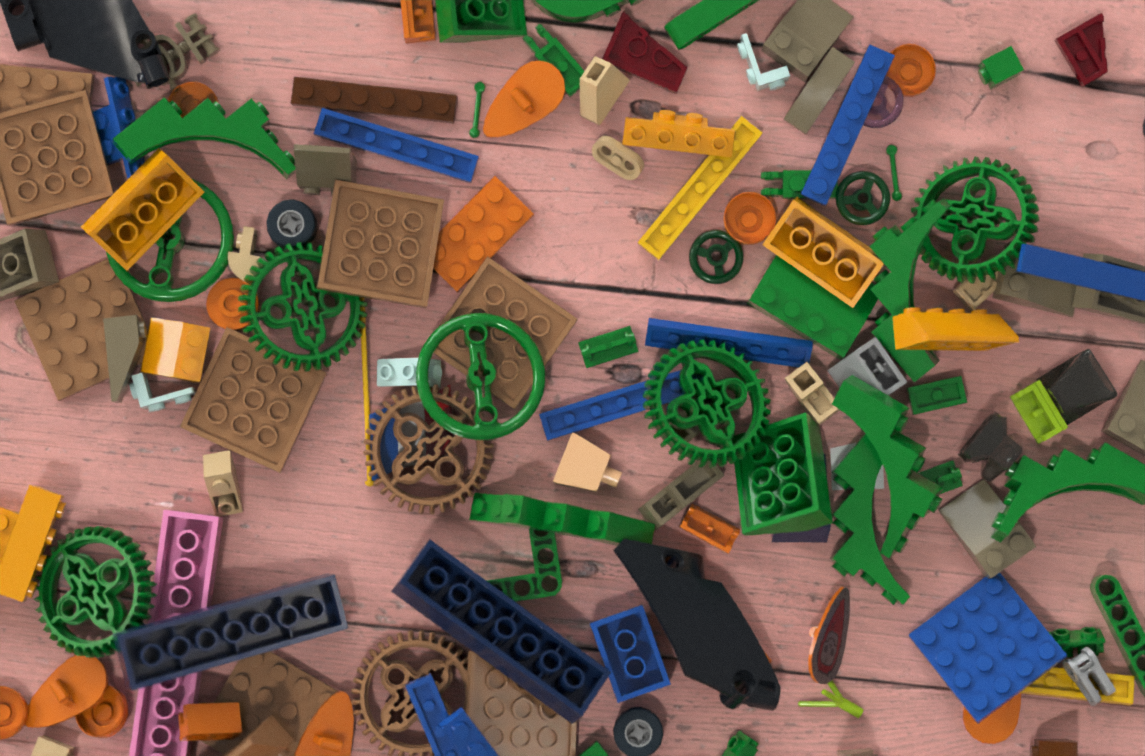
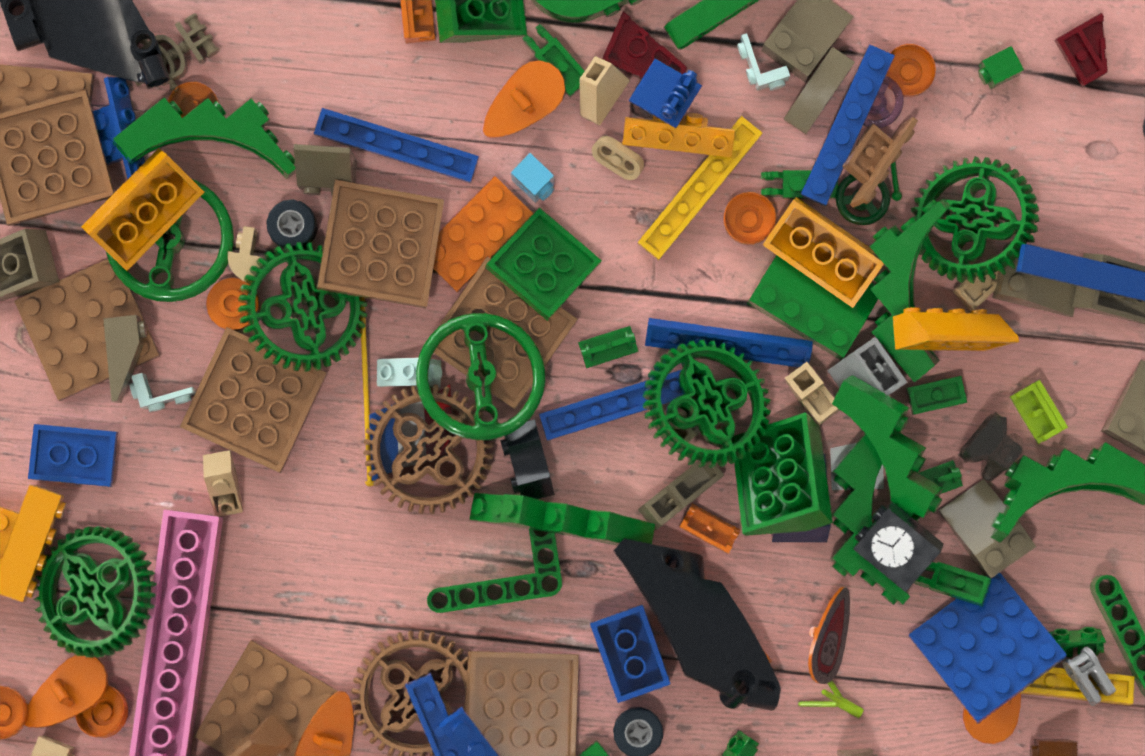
dark blue brick [112,573,348,691] -> none
light orange slope [140,318,210,383] -> none
orange hinge [179,702,242,742] -> none
reddish brown plate [291,77,457,124] -> none
dark blue brick [391,539,611,724] -> none
green hinge [469,82,485,138] -> none
light nougat torso [553,432,622,492] -> none
dark green piece [689,230,744,284] -> none
clear smoke piece [1037,349,1117,425] -> none
none -> blue plate [28,424,118,487]
none -> green plate [485,207,602,321]
none -> black brick [500,419,555,499]
none -> medium azure brick [511,153,555,203]
none -> blue hinge [629,59,702,128]
none -> medium nougat bracket [842,117,918,208]
none -> black brick [853,501,944,592]
none -> green hinge [914,562,992,607]

